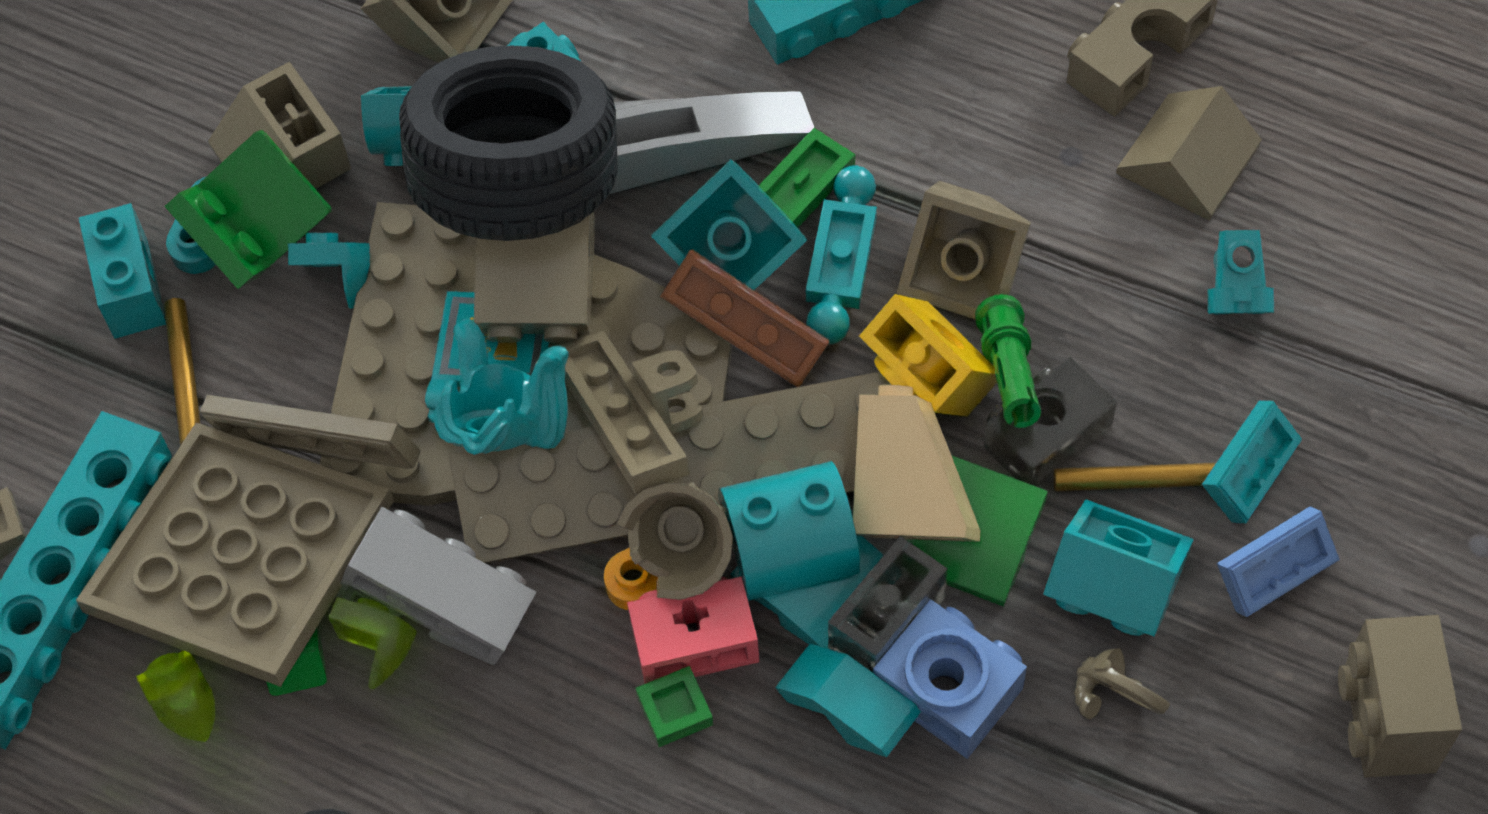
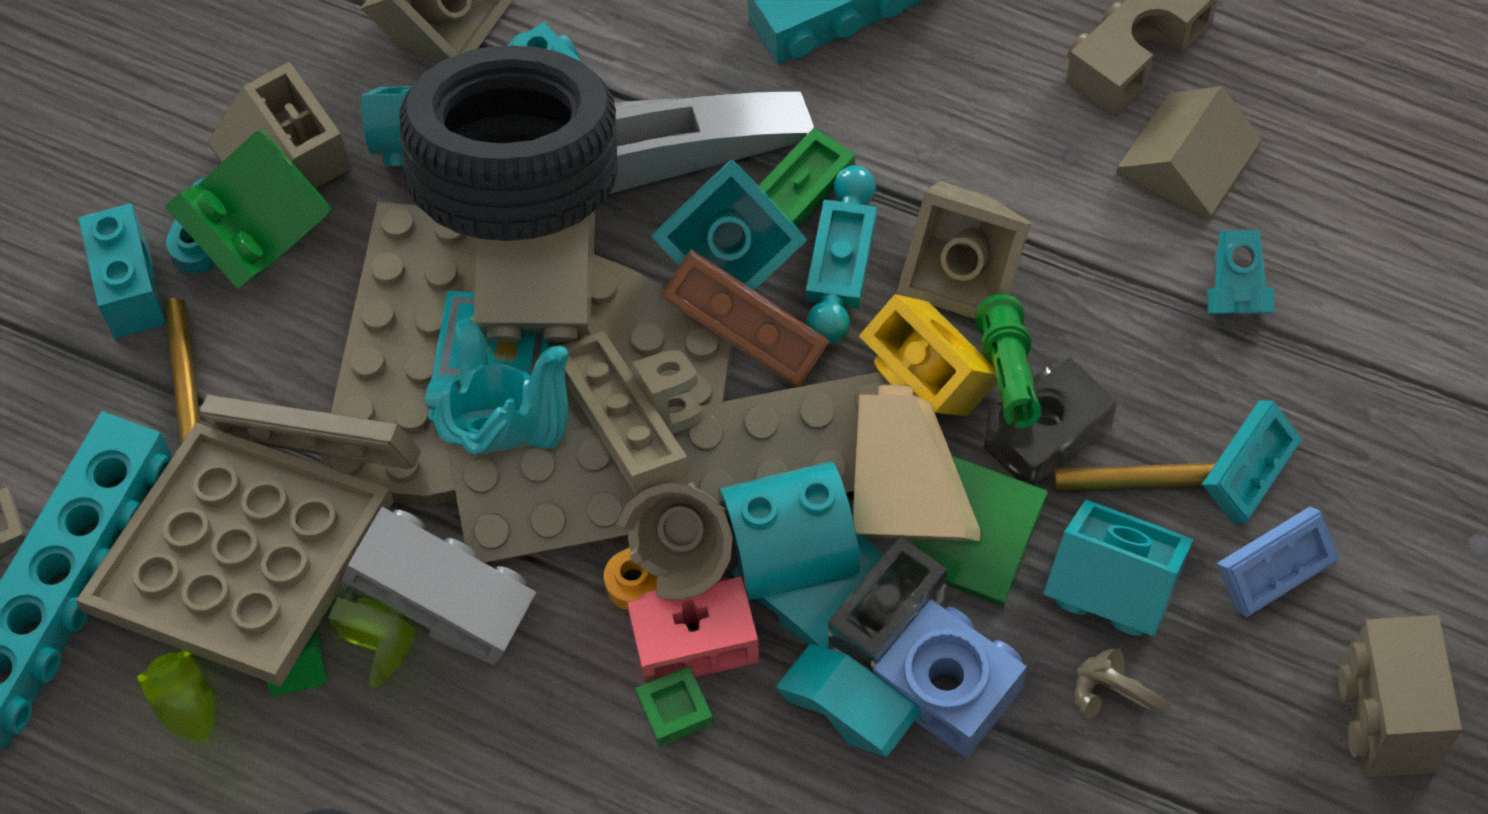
teal plate [288,233,370,308] -> none

